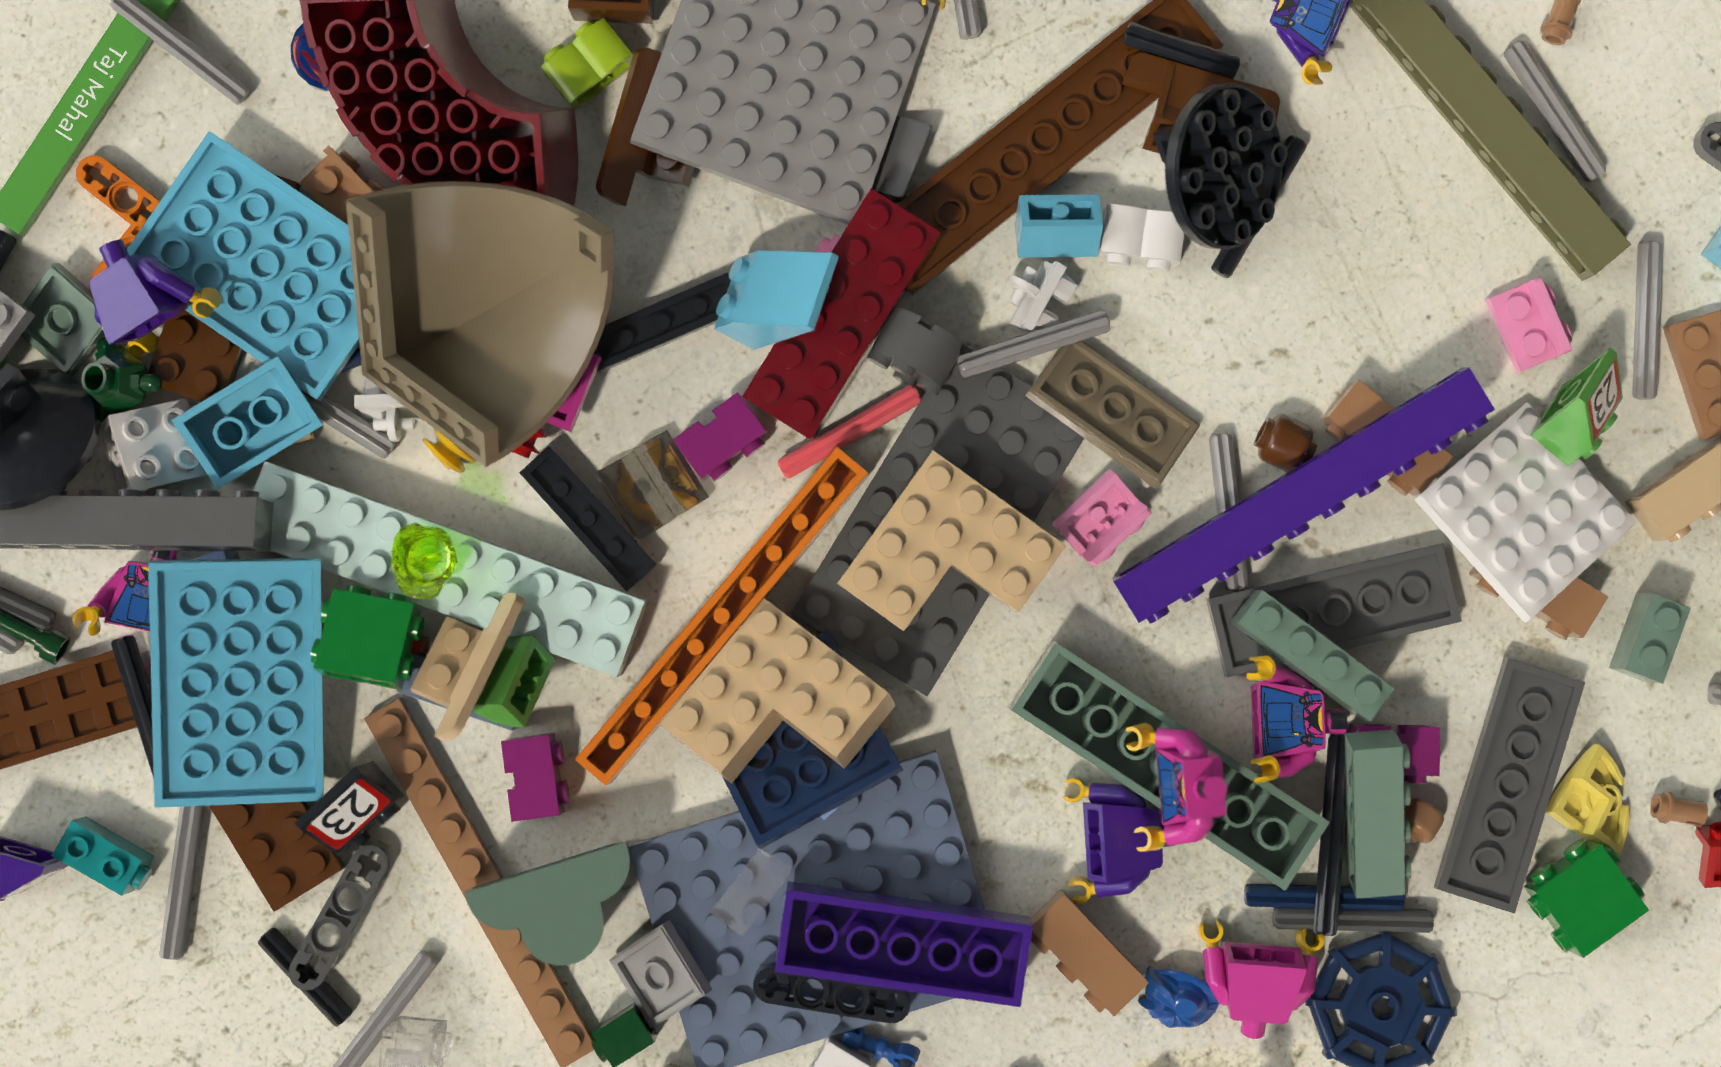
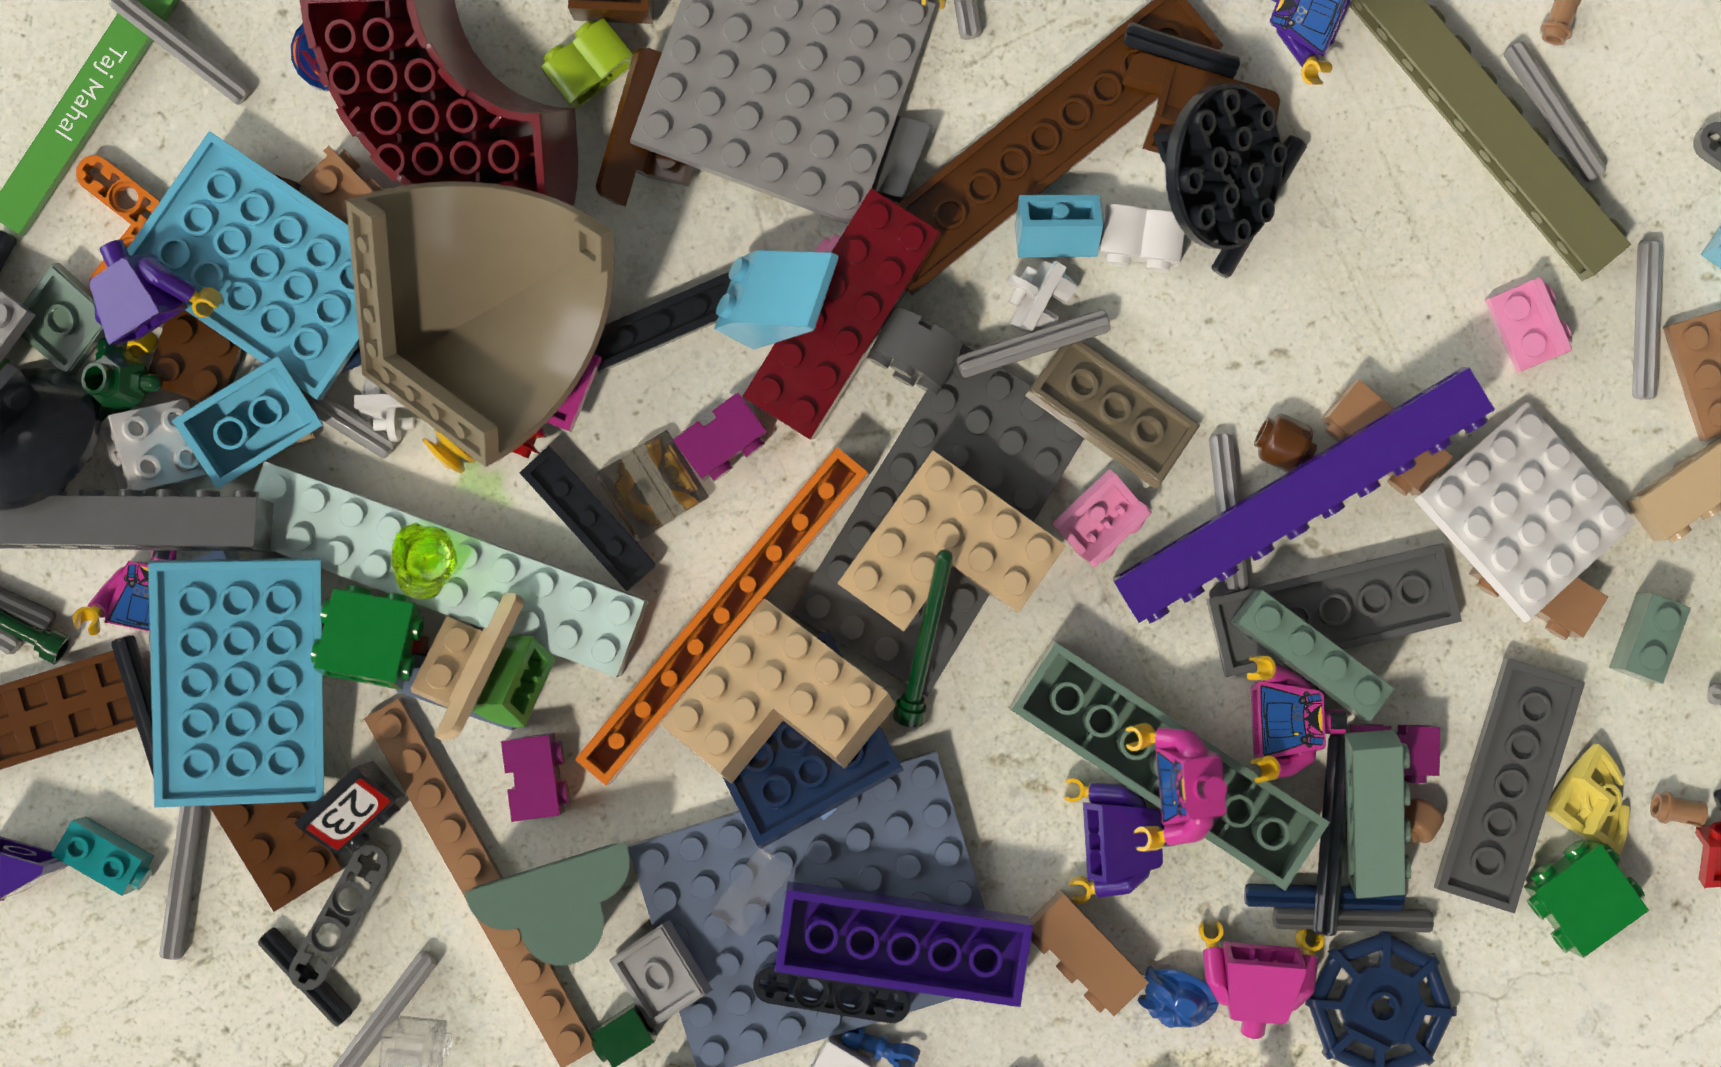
coral axle [778,385,921,478] -> none
bright green slope [1531,348,1623,466] -> none
none -> dark green piece [893,549,953,728]

